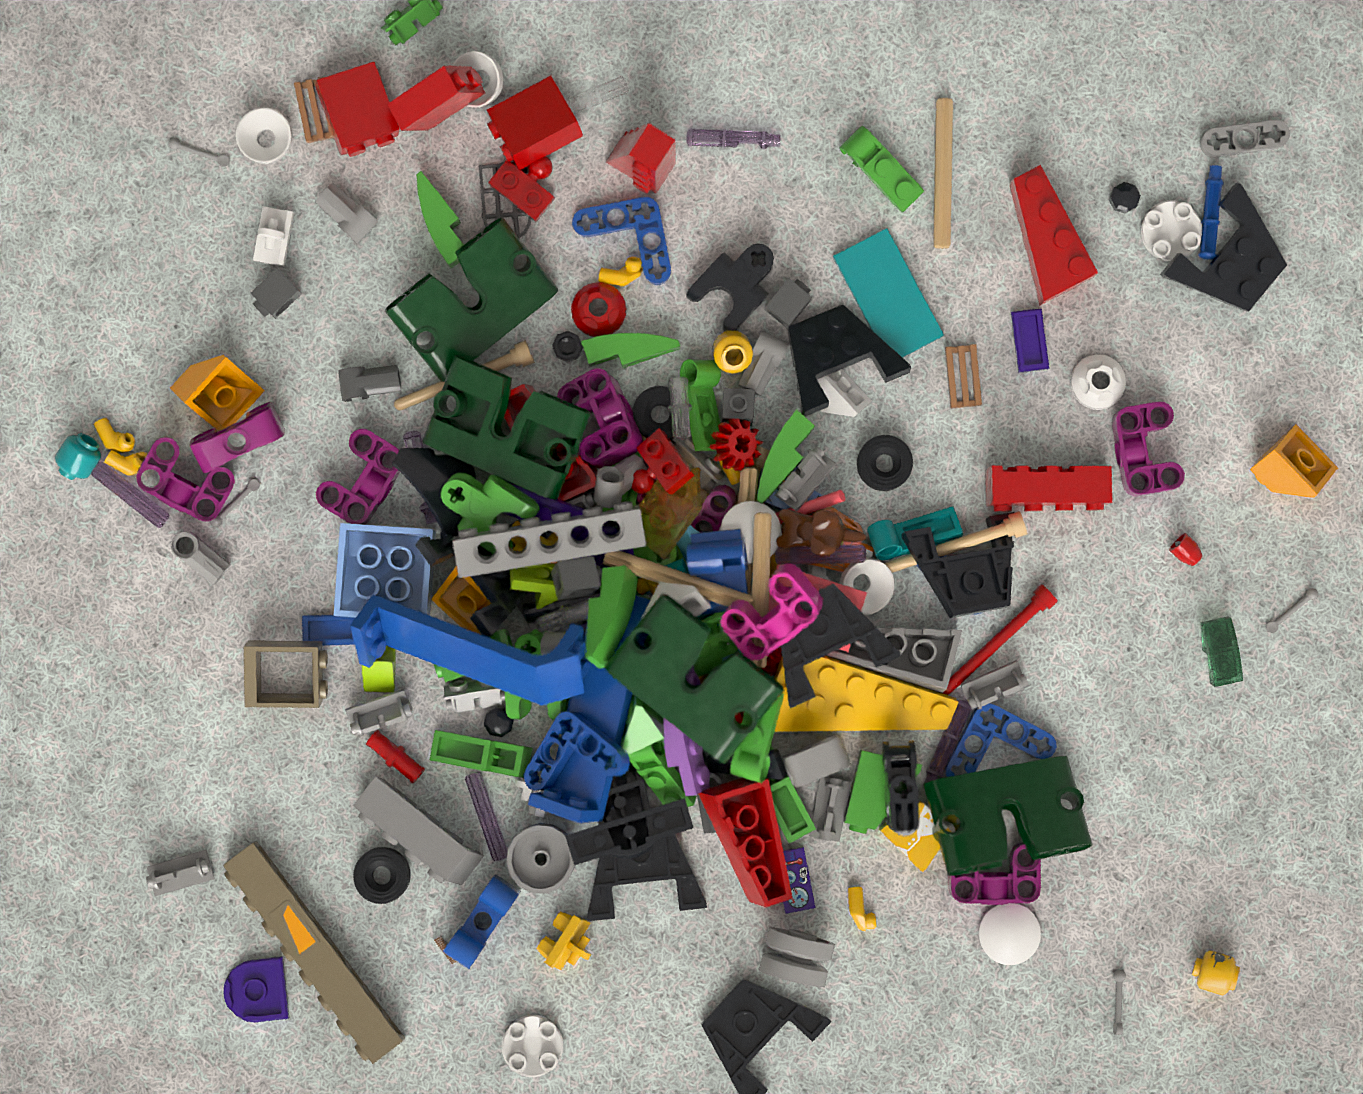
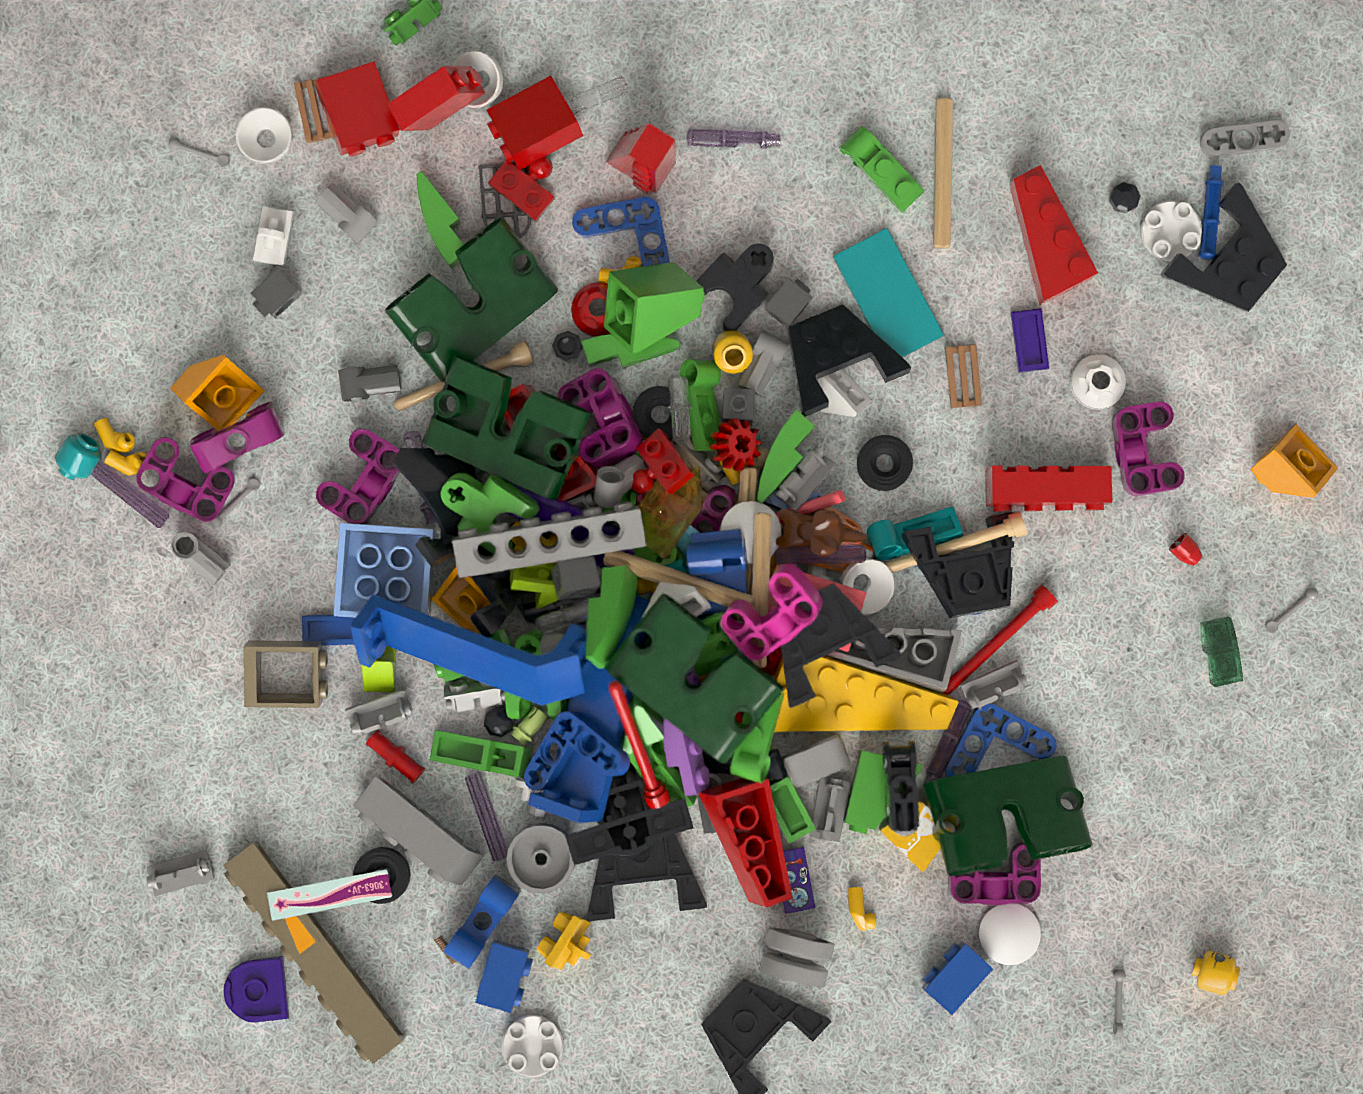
none -> sticker [267,869,392,921]
none -> blue brick [475,940,533,1013]
none -> yellowish green pin [511,706,549,746]
none -> bright green slope [604,262,705,354]
none -> red piece [609,681,670,809]
none -> blue brick [922,941,993,1015]

